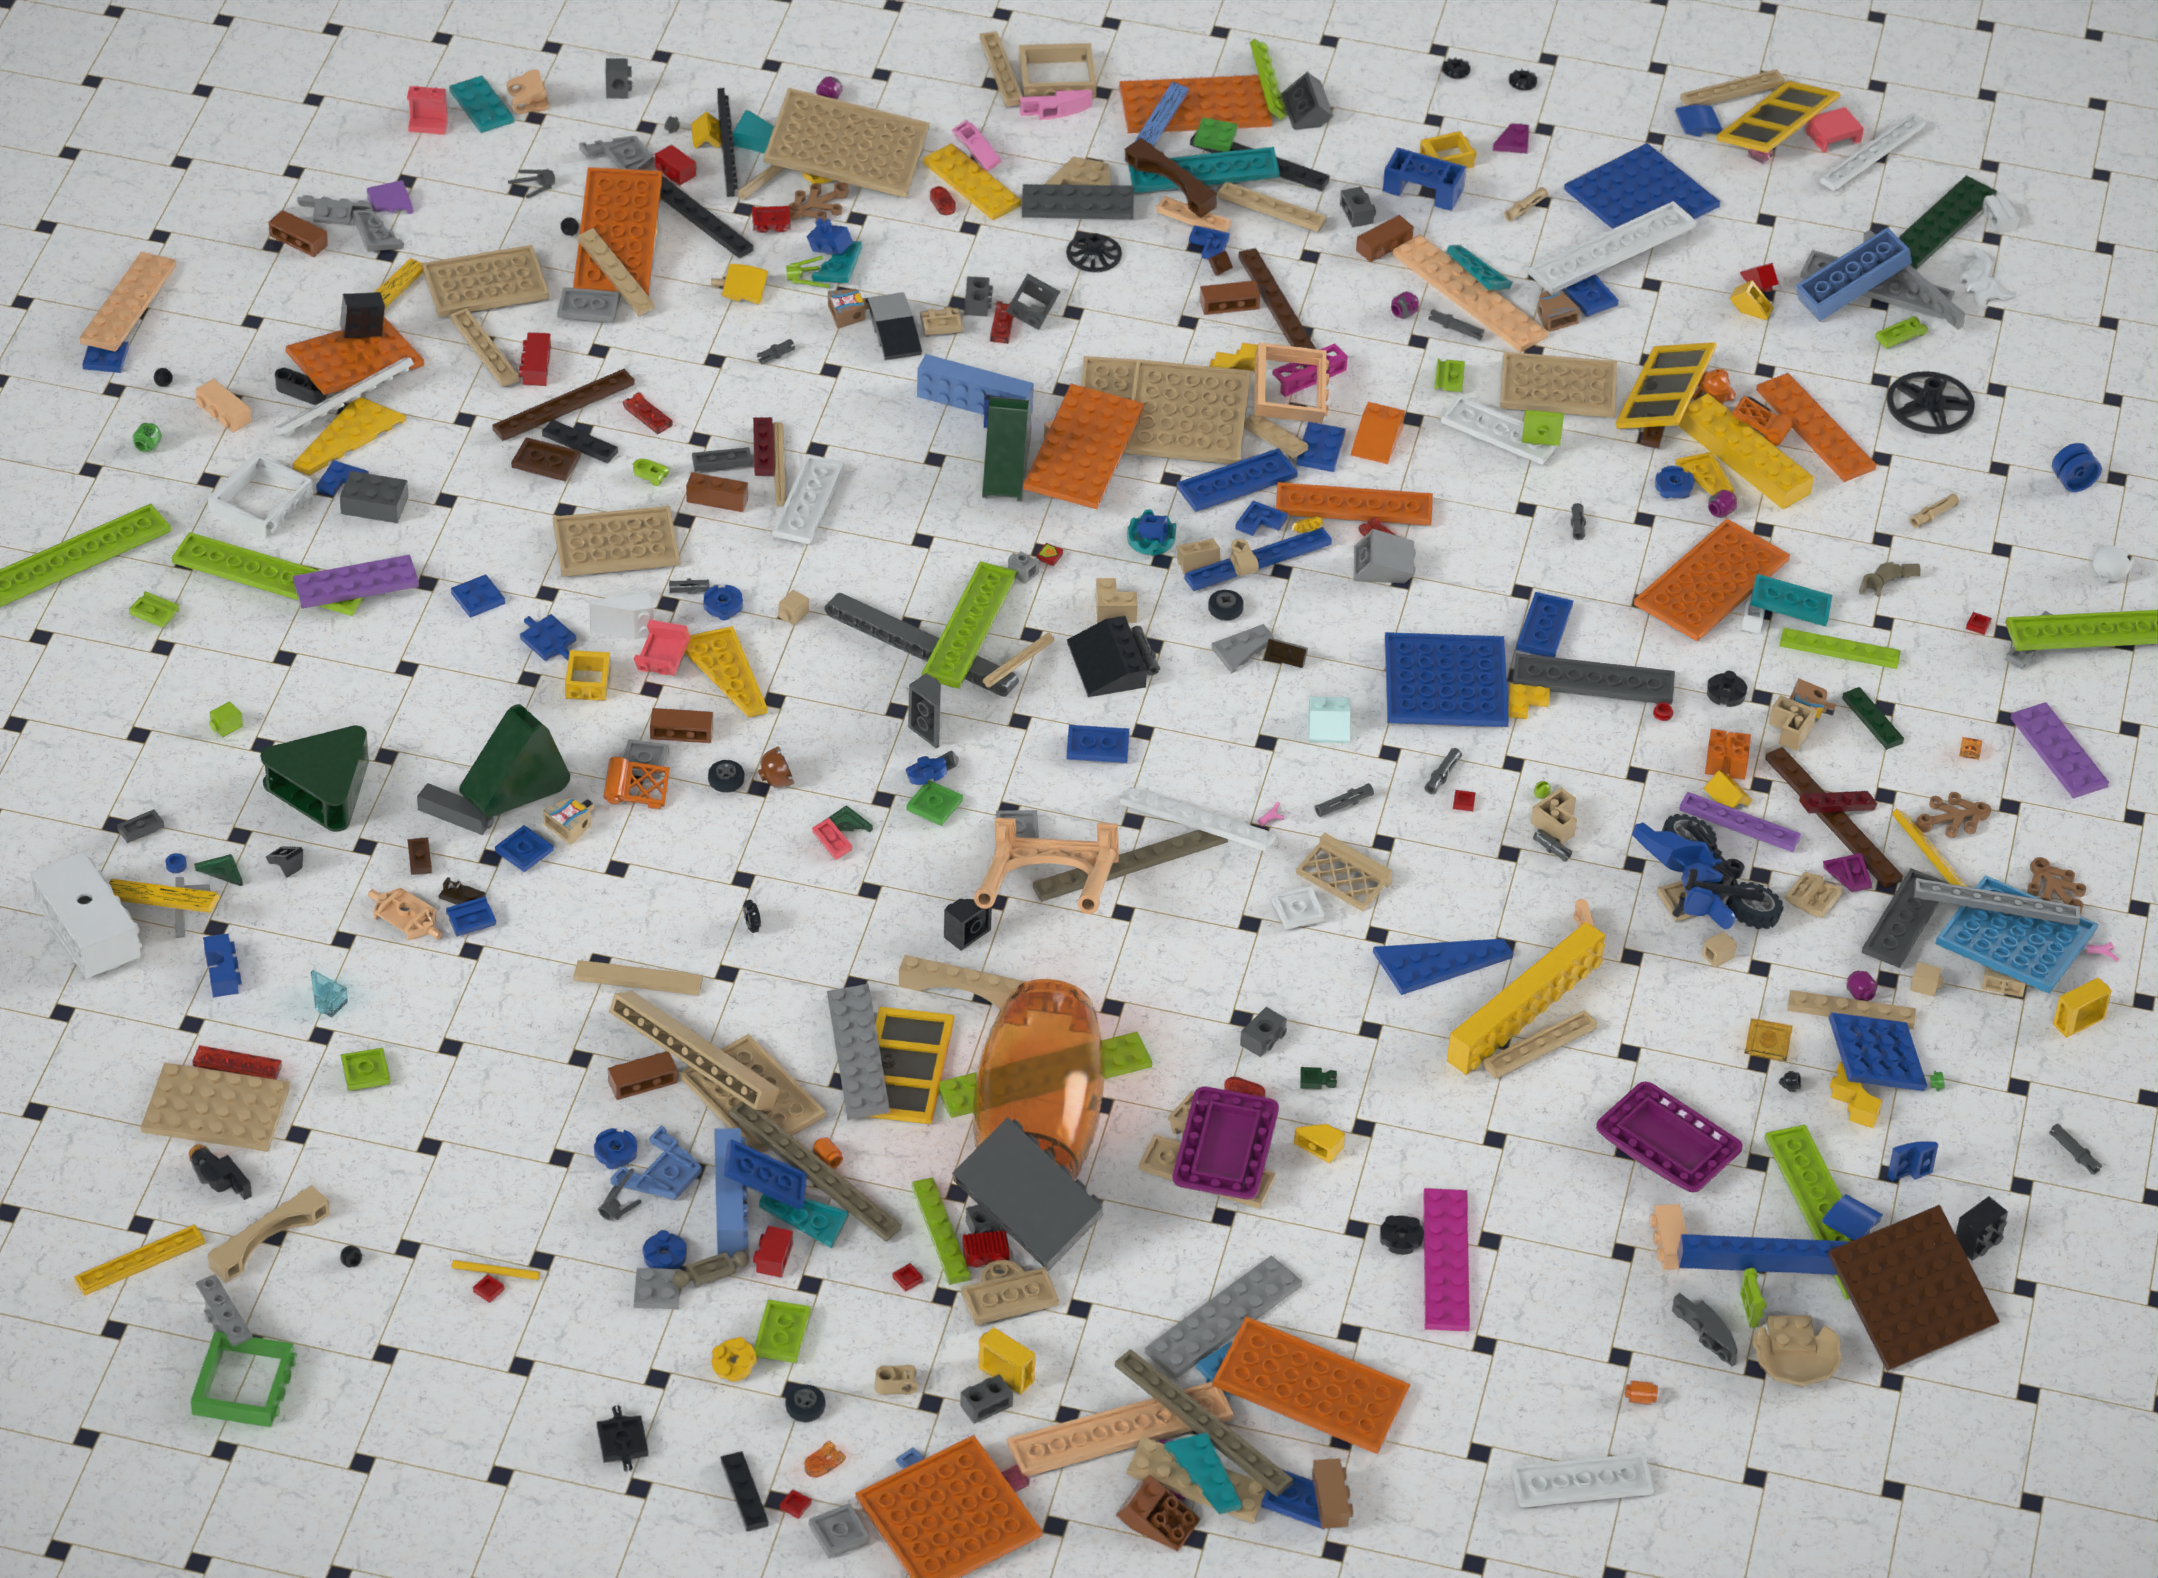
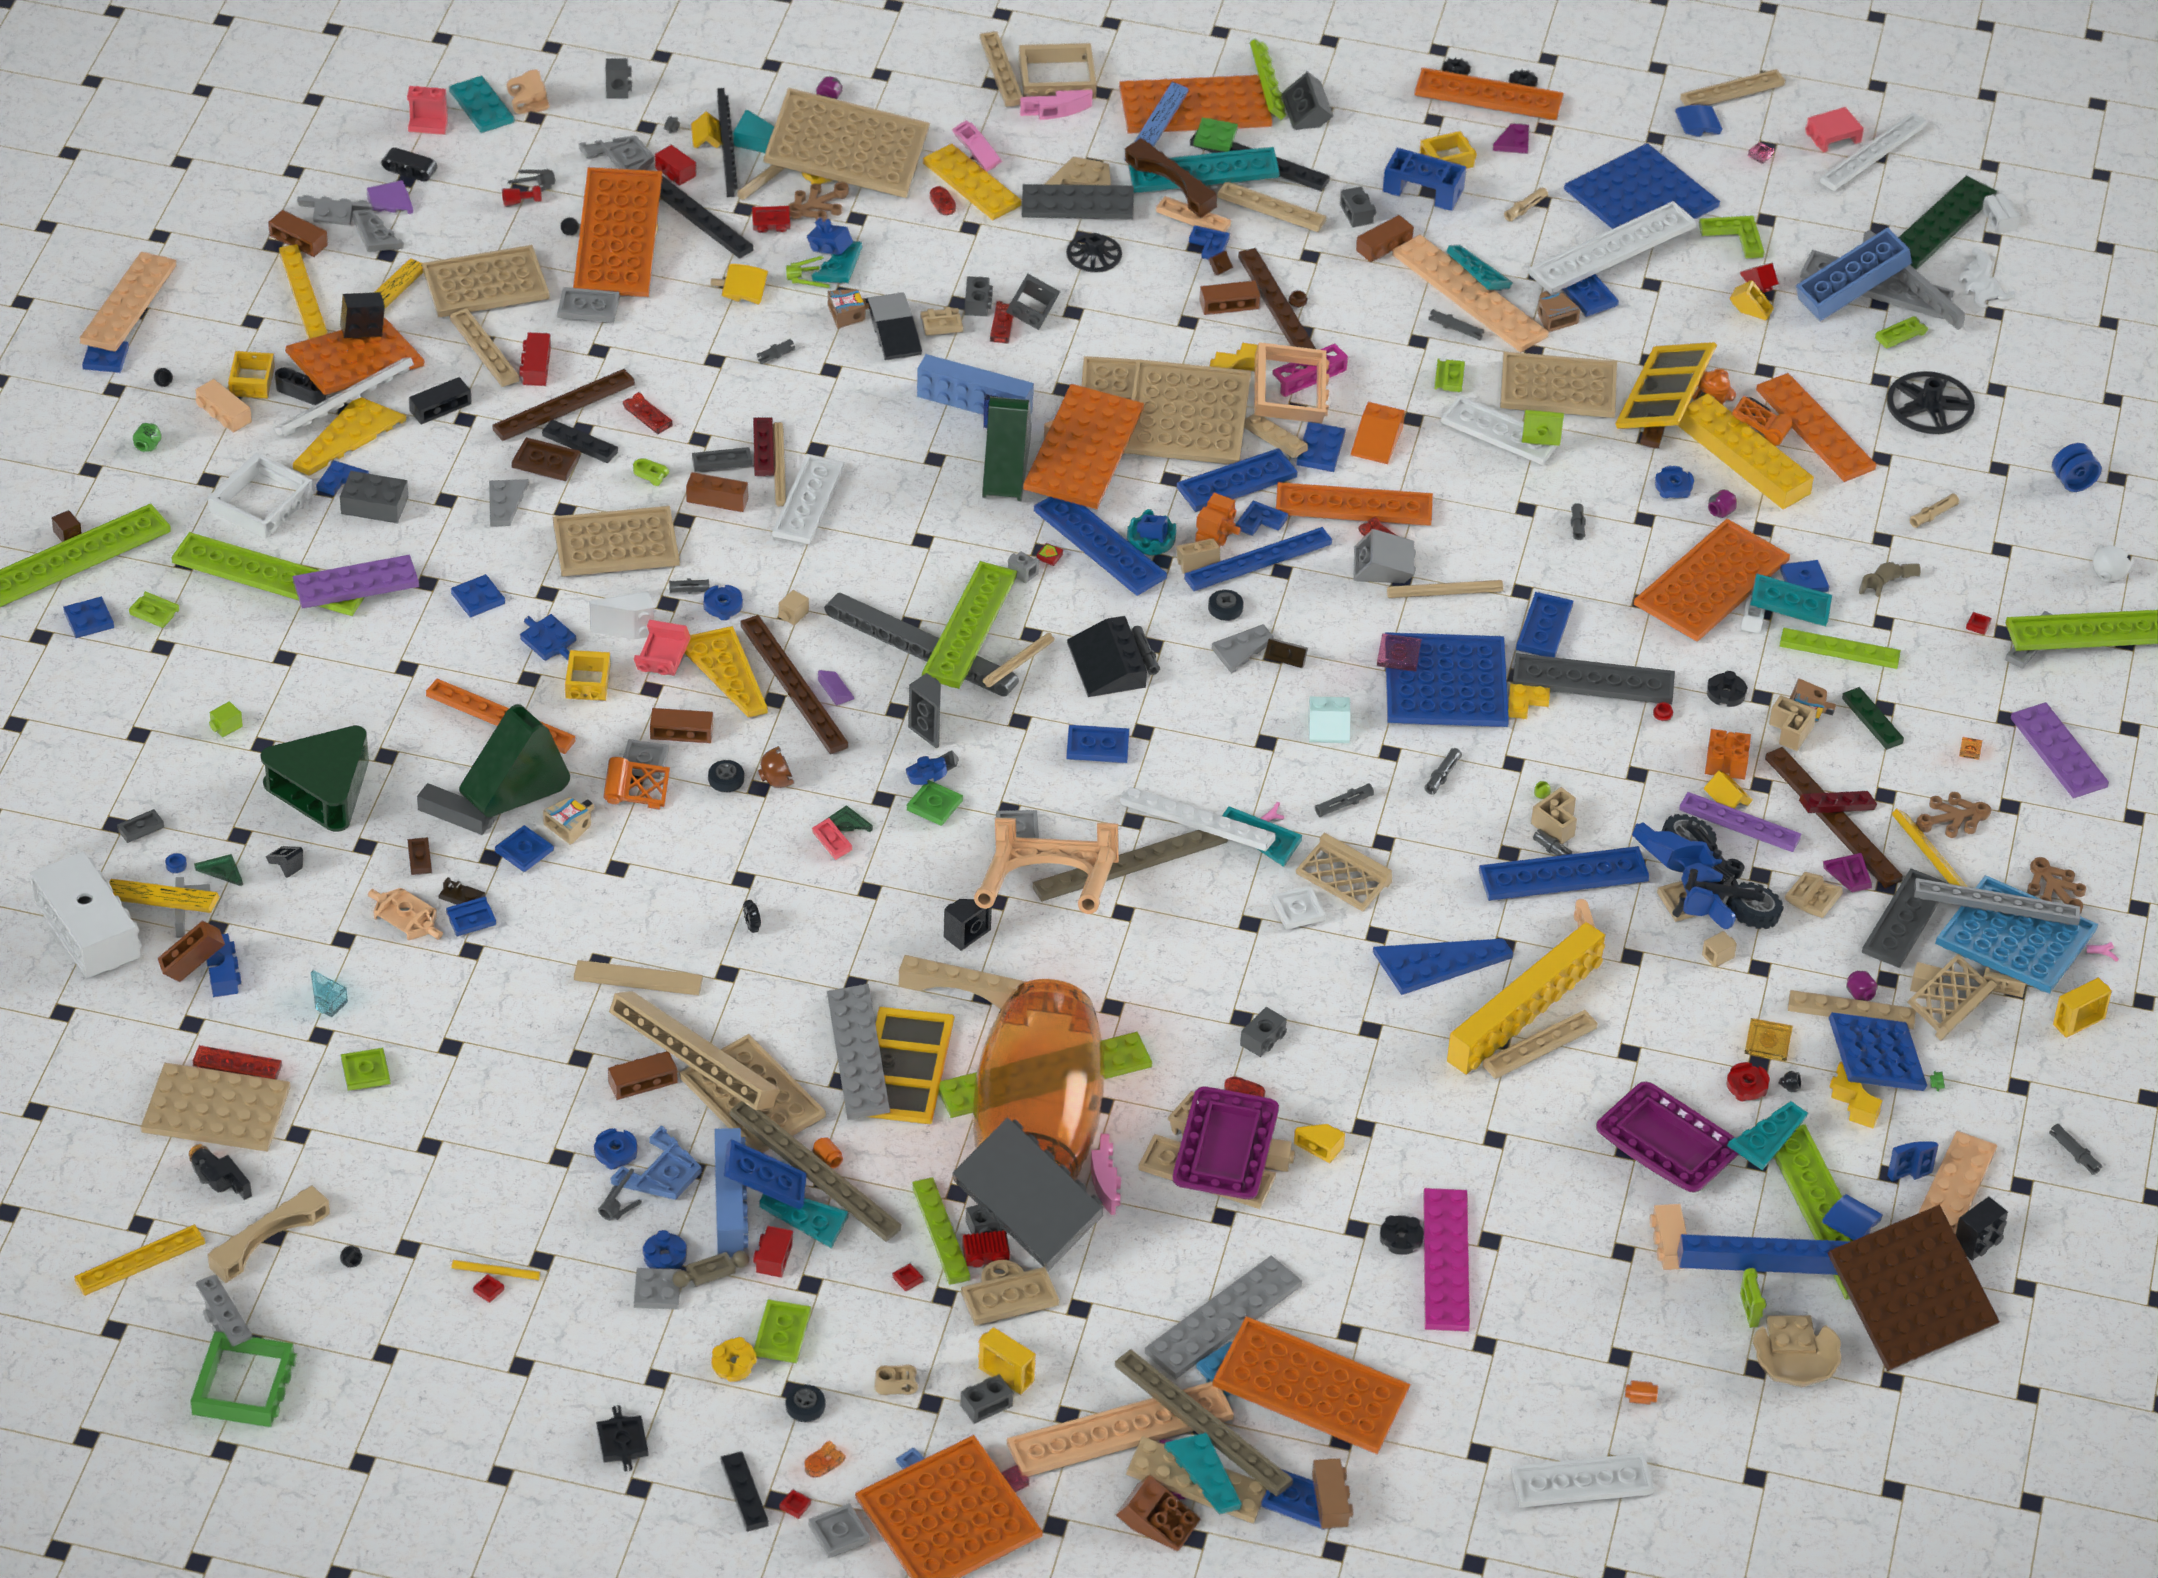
tan plate [577,228,655,317] -> none
tan brick [1095,578,1138,623] -> none
tan piece [1230,539,1259,576] -> none
yellow gear [1292,517,1323,533] -> none
dark green plate [1300,1067,1337,1089] -> none
magenta head [1391,291,1419,319] -> none
red tile [1453,790,1476,812] -> none
dark grey slope [1672,1293,1738,1367] -> none
yellow wing [1675,452,1734,496] -> none
door [1716,80,1841,153] -> none
none -> reddish brown brick [51,510,82,542]
none -> blue plate [63,596,114,638]
none -> dark orange brick [157,920,225,982]
none -> yellow window [228,351,275,399]
none -> yellow plate [279,244,328,339]
none -> black beam [381,147,438,182]
none -> black brick [409,377,472,425]
none -> orange plate [426,679,576,754]
none -> light grey wing [489,479,529,527]
none -> red piece [502,185,542,207]
none -> reddish brown plate [740,615,848,755]
none -> medium lavender slope [818,670,854,706]
none -> blue plate [1034,497,1167,596]
none -> bright pink slope [1091,1134,1121,1215]
none -> orange brick [1195,493,1241,547]
none -> teal wing [1222,806,1302,867]
none -> tan brick [1265,1139,1295,1172]
none -> reddish brown plate [1289,290,1307,307]
none -> clear pink plate [1377,633,1422,671]
none -> tan axle [1387,580,1503,598]
none -> orange plate [1415,67,1564,120]
none -> blue plate [1479,846,1649,901]
none -> lime plate [1698,216,1764,258]
none -> red plate [1726,1062,1770,1102]
none -> teal wing [1727,1101,1809,1171]
none -> blue plate [1780,560,1829,592]
none -> tan fence [1907,954,1998,1041]
none -> light nougat plate [1919,1131,1997,1234]

